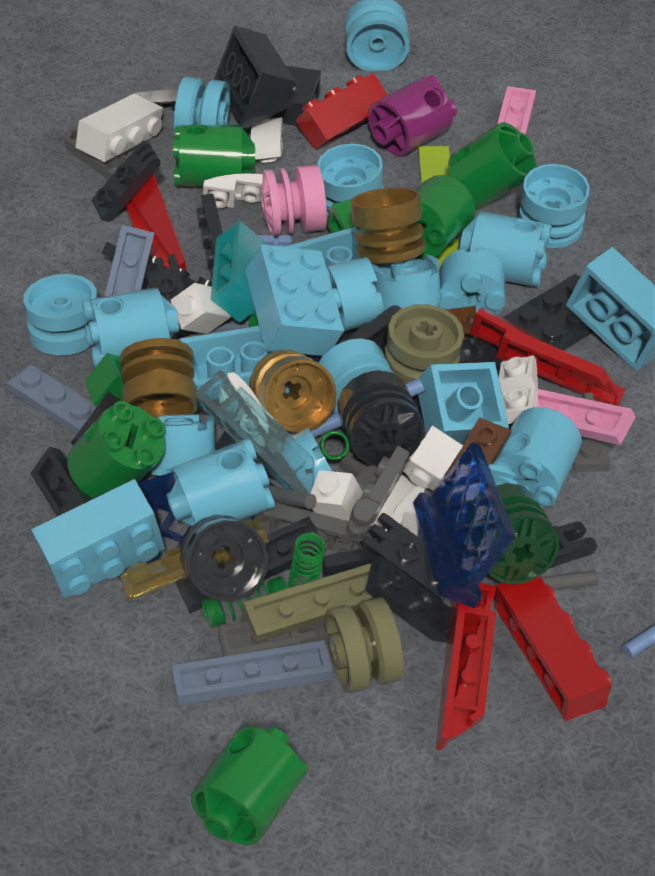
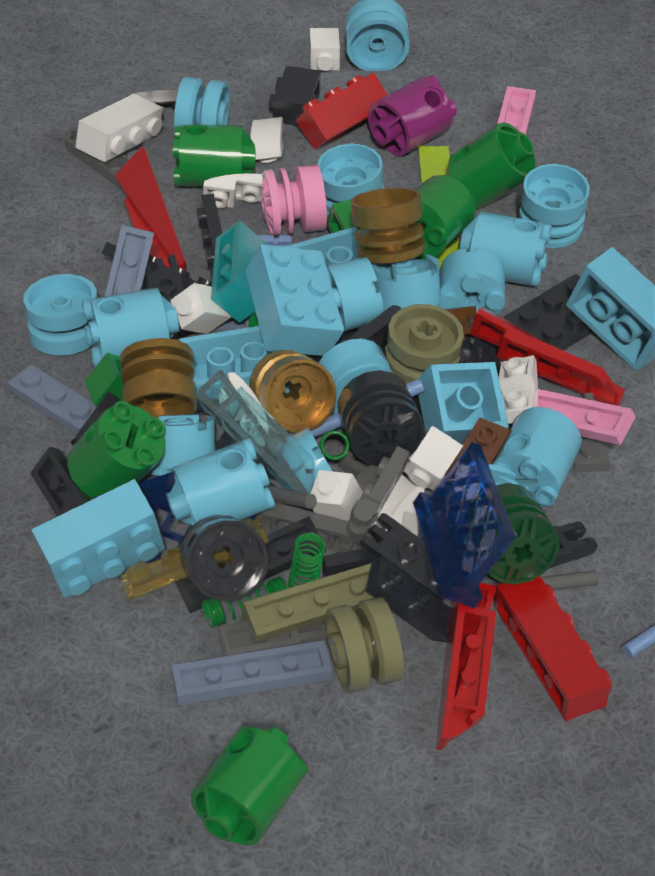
black hinge [91,140,161,222] -> none
black slope [214,25,296,128] -> none
none -> white brick [310,28,340,71]

